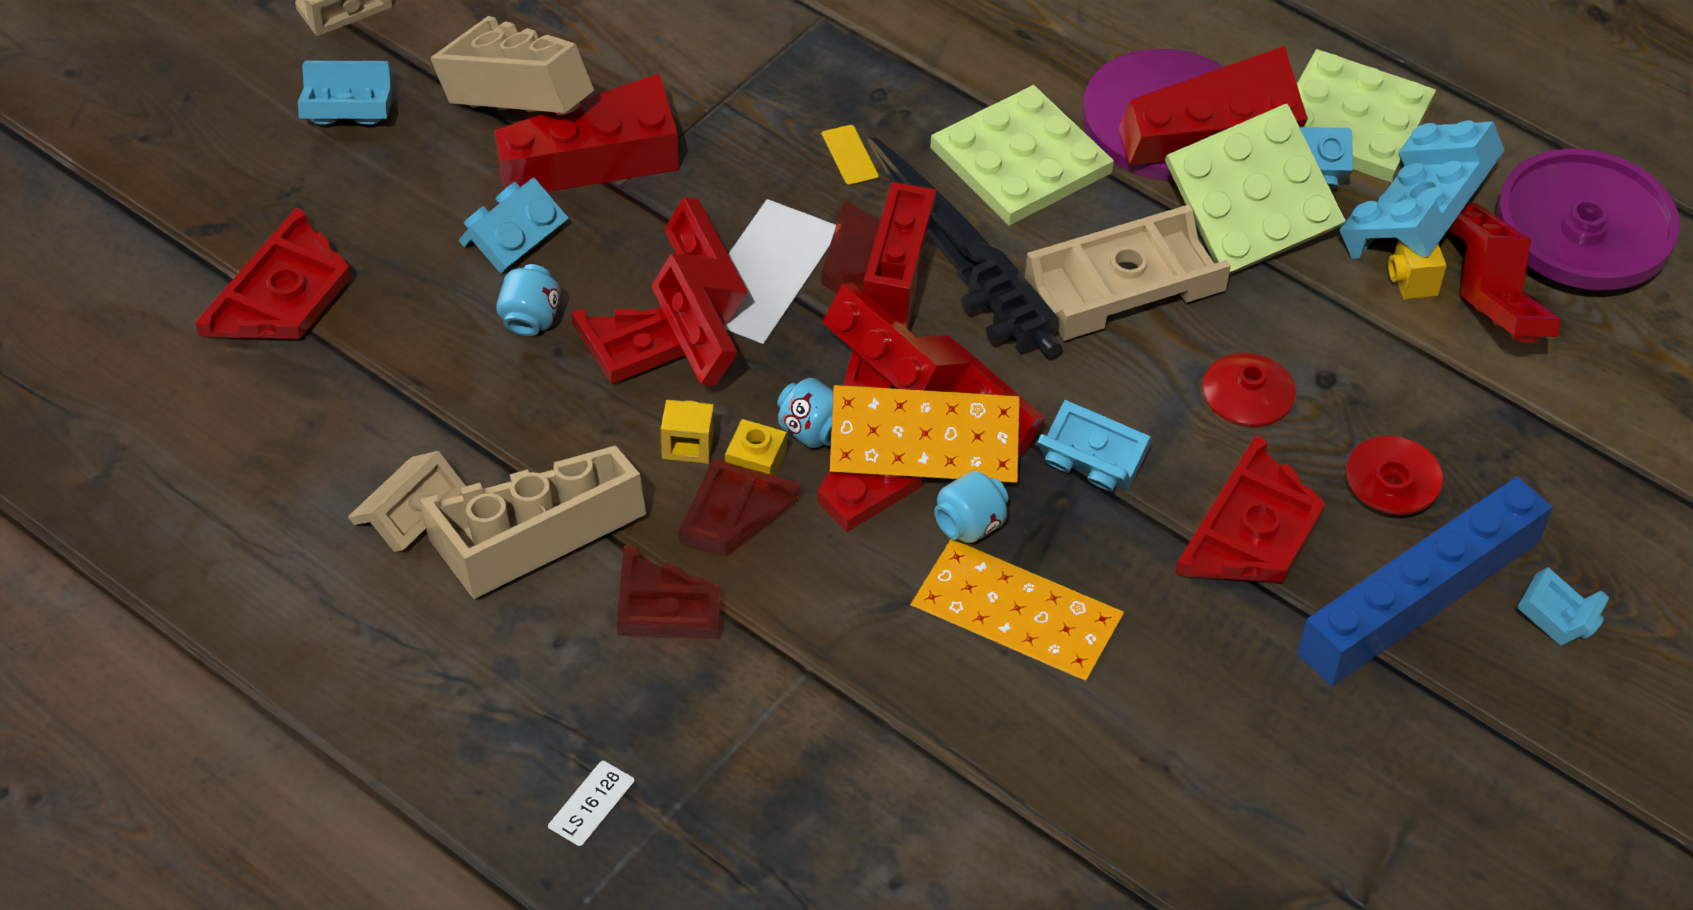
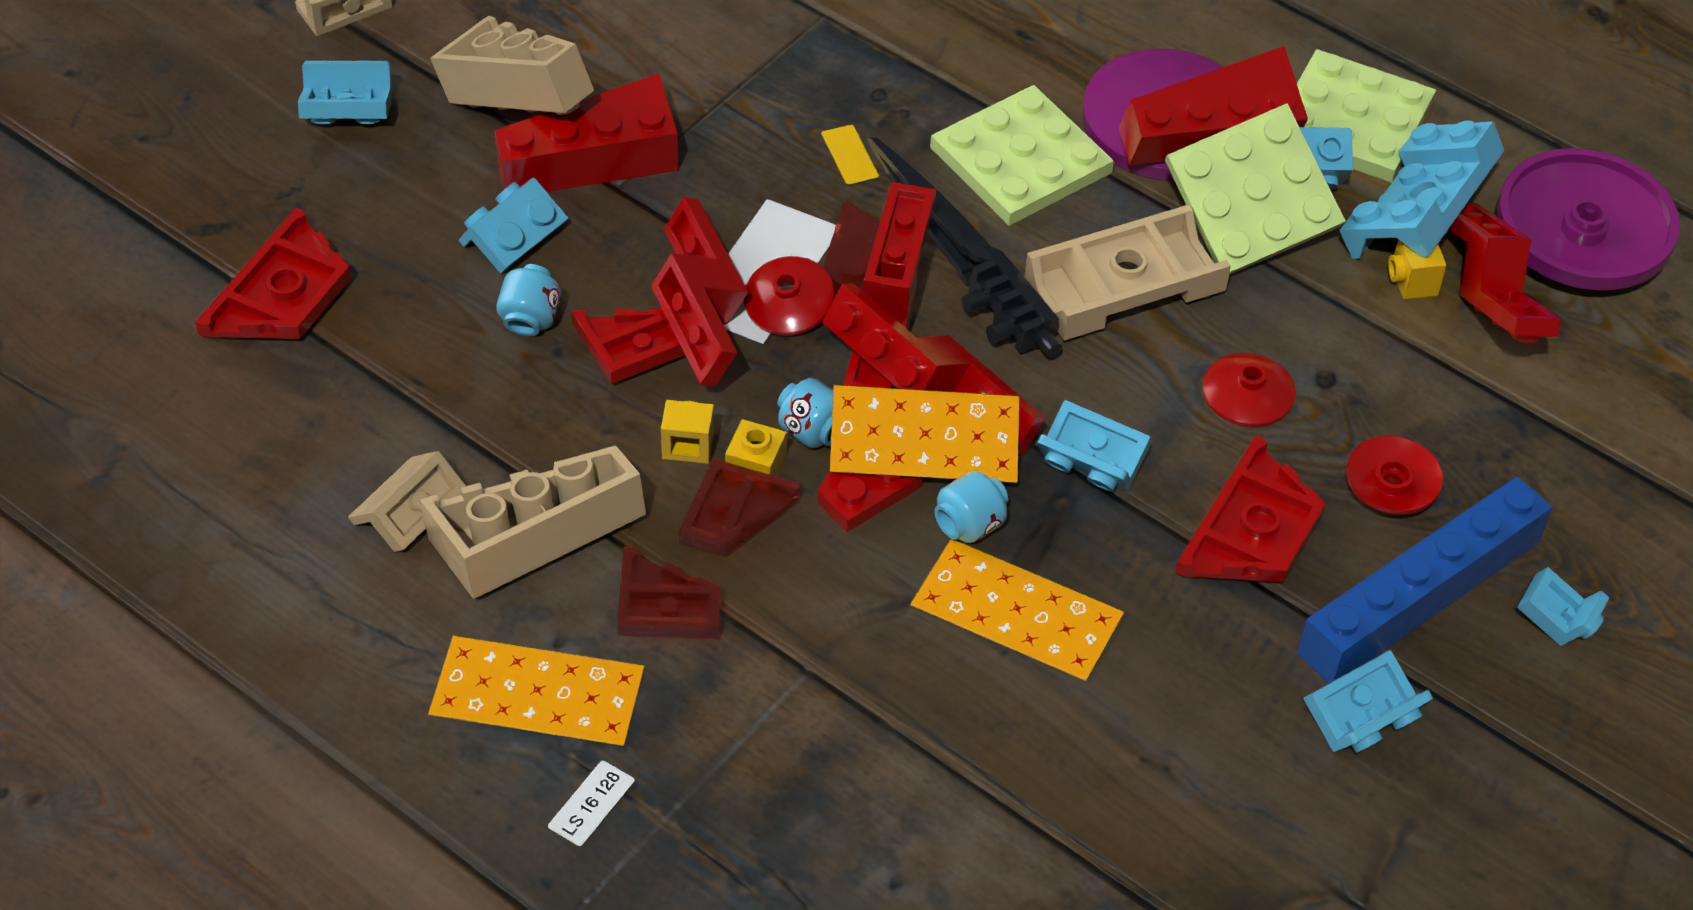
none -> light orange sticker [428,636,644,746]
none -> red dish [744,256,835,336]
none -> medium azure bracket [1303,650,1433,753]

